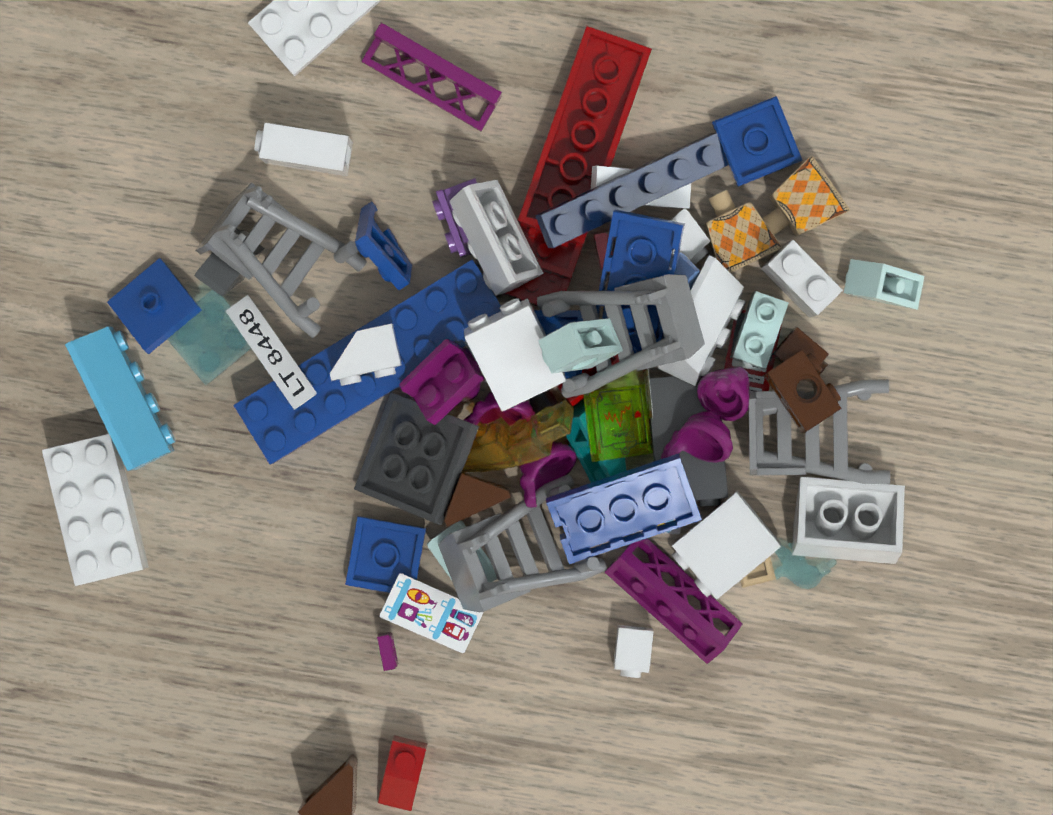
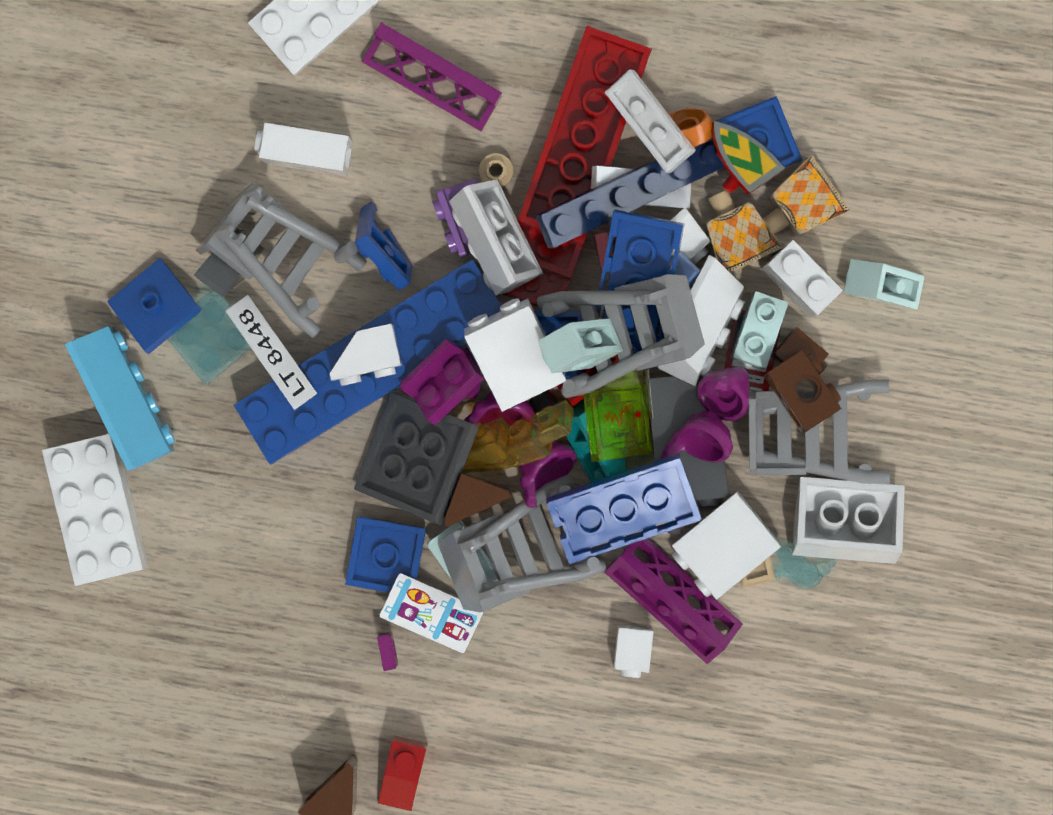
none -> tan plate [479,153,513,187]
none -> white tile [605,69,696,173]
none -> orange hat [668,108,713,147]
none -> shield [712,121,786,195]

